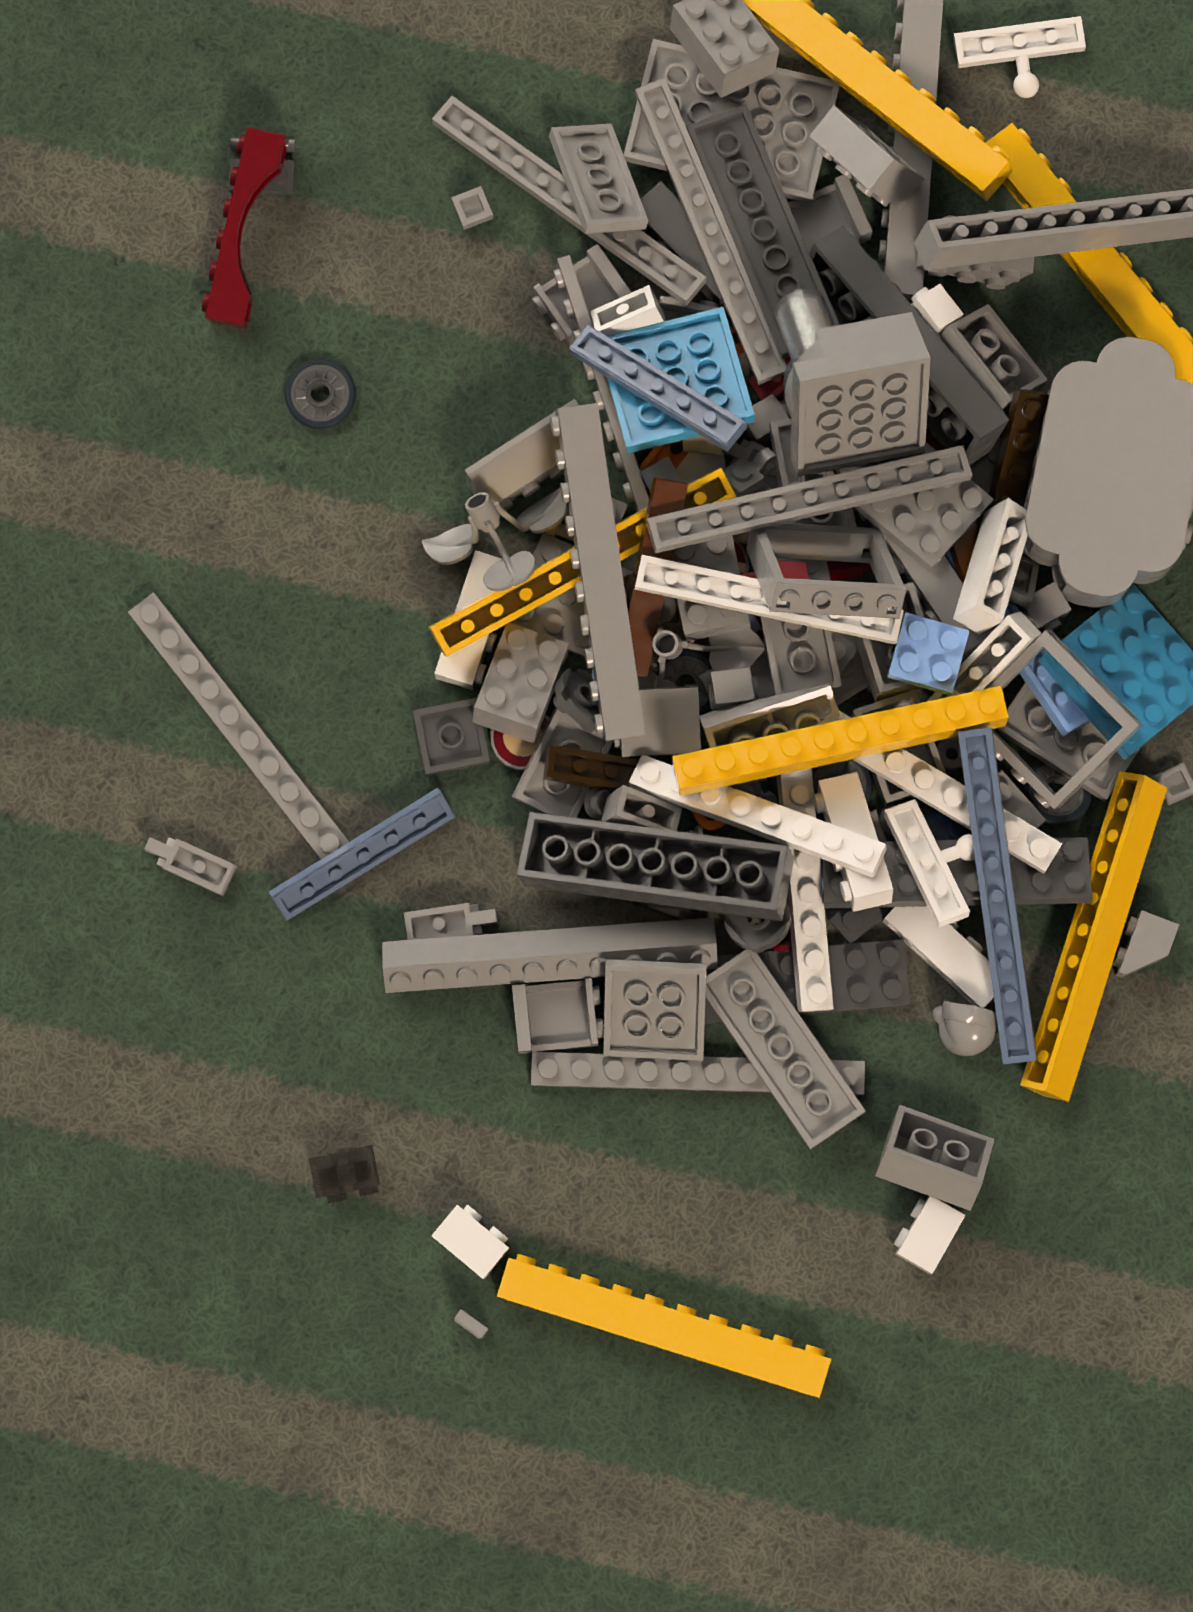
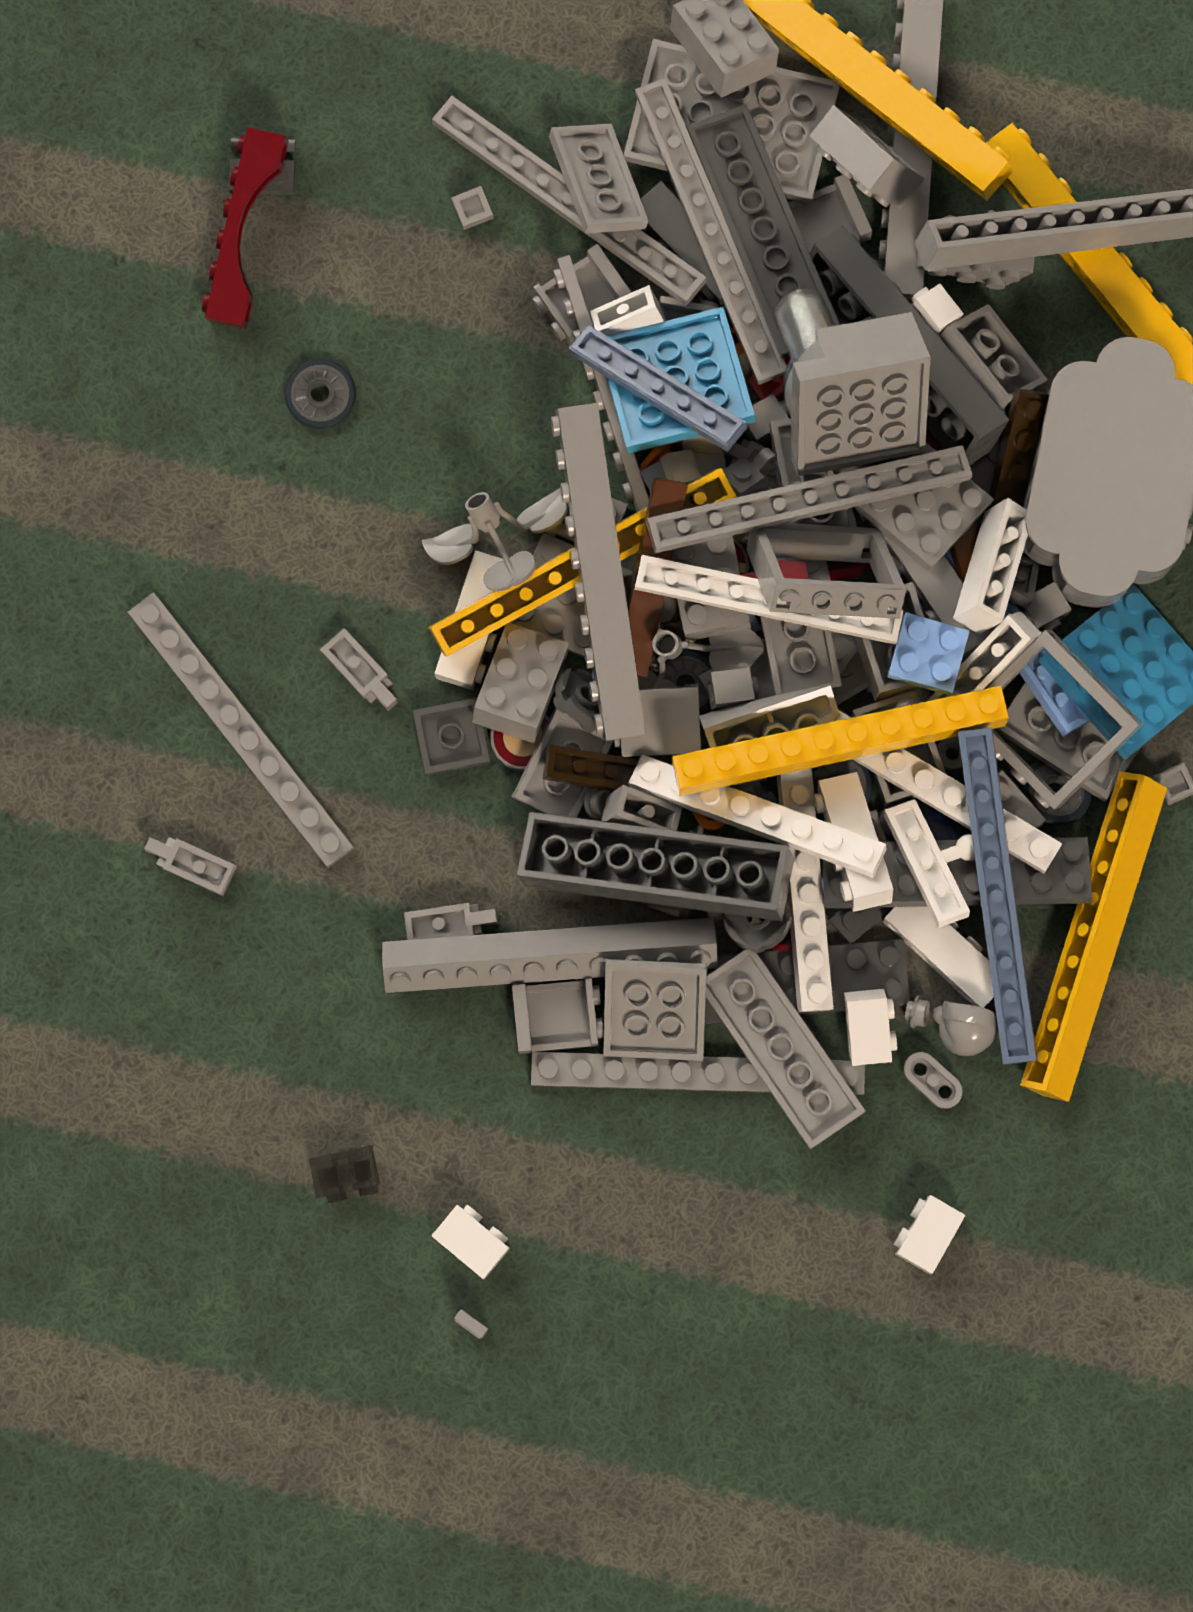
sand blue tile [269,788,455,921] -> none
light grey slope [465,399,579,511] -> none
yellow brick [497,1254,831,1398] -> none
light grey brick [875,1105,994,1211] -> none
white plate [953,16,1086,98] -> none
light grey slope [1113,911,1179,978] -> none
none -> light grey hinge [320,628,398,711]
none -> light grey tile [660,448,702,484]
none -> white brick [844,989,897,1066]
none -> light grey plate [903,1052,962,1109]
none -> light grey plate [905,996,930,1028]

